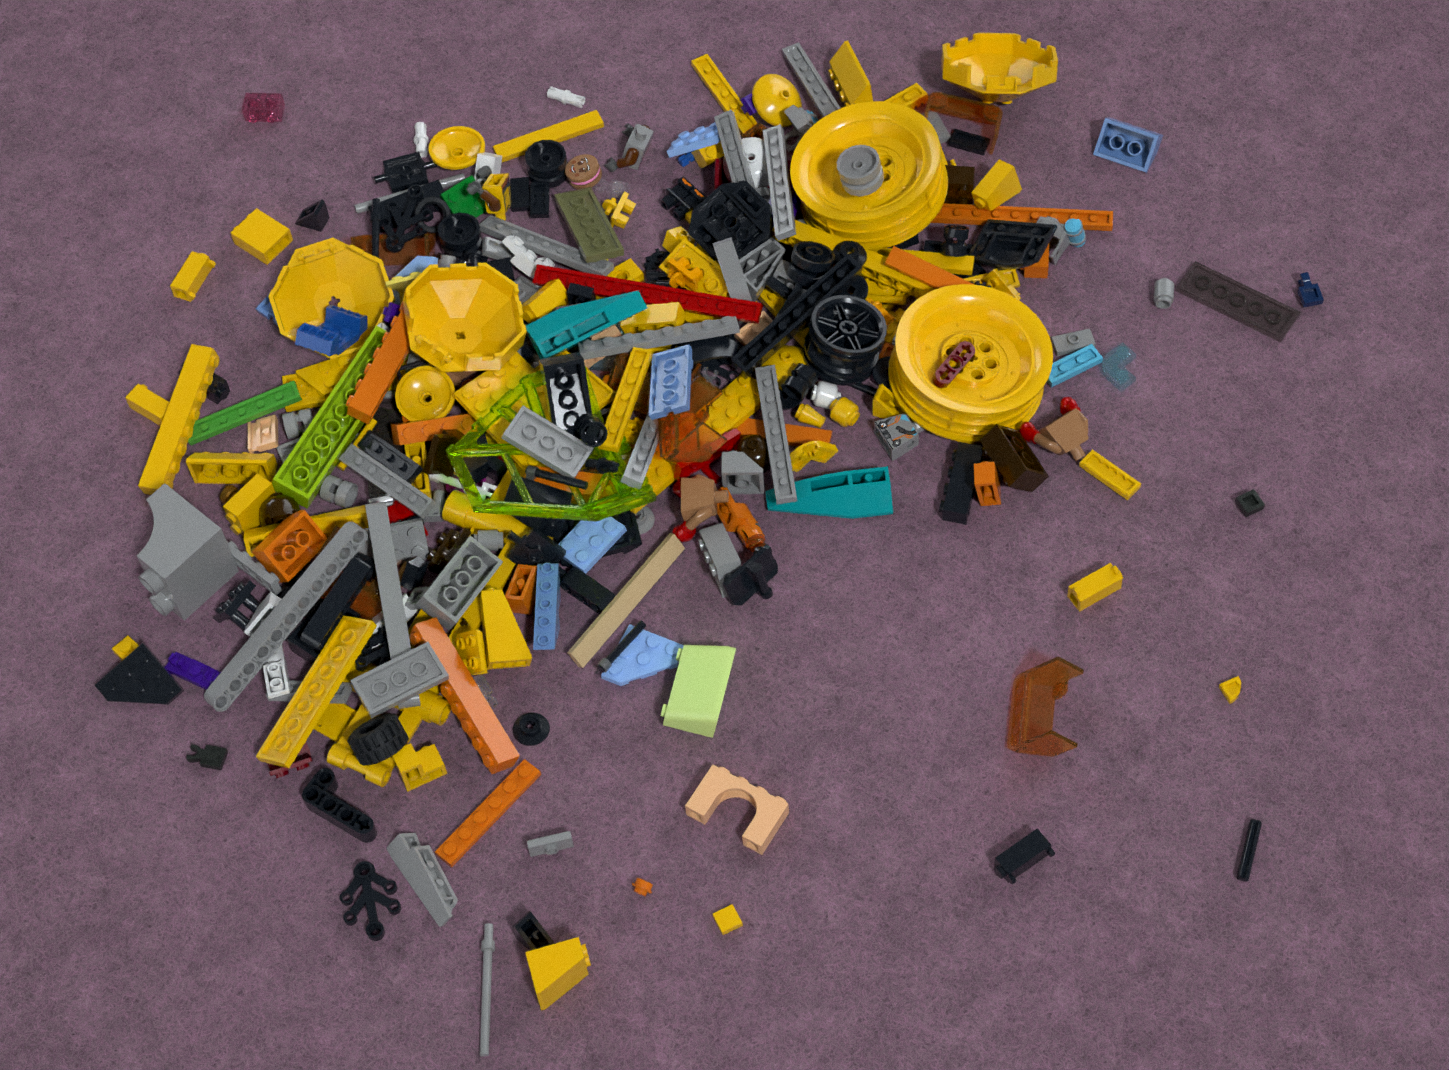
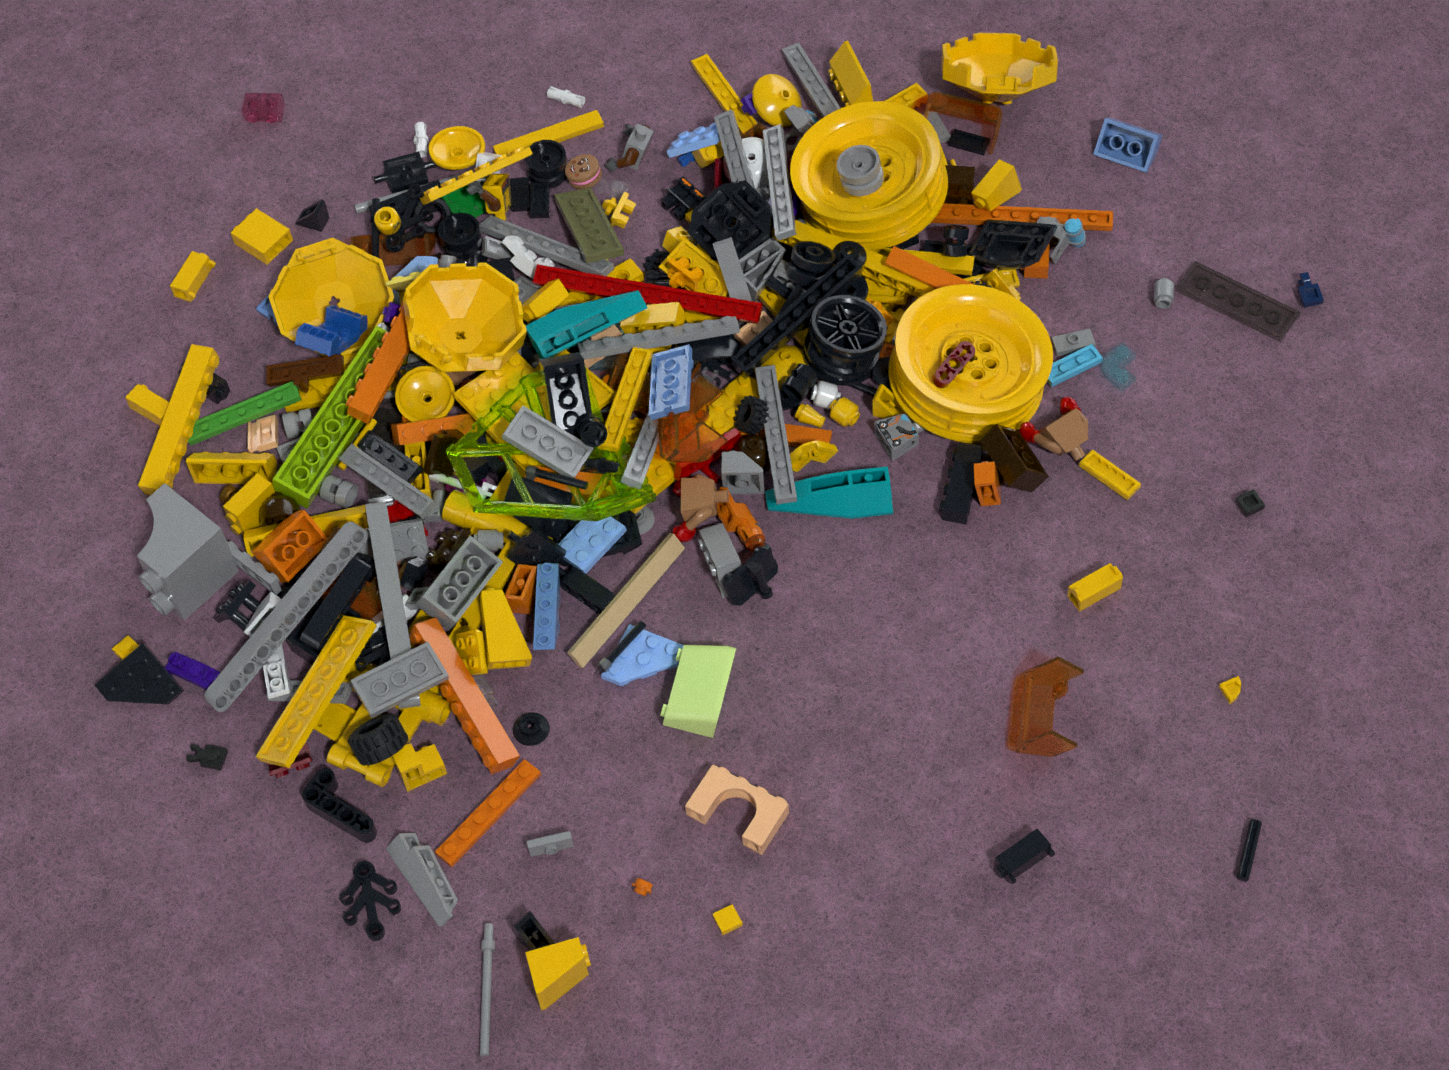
black piece [567,283,596,305] -> none
none -> reddish brown plate [266,354,344,393]
none -> yellow head [374,207,401,235]
none -> yellow plate [420,146,533,205]
none -> black tyre [734,395,769,435]

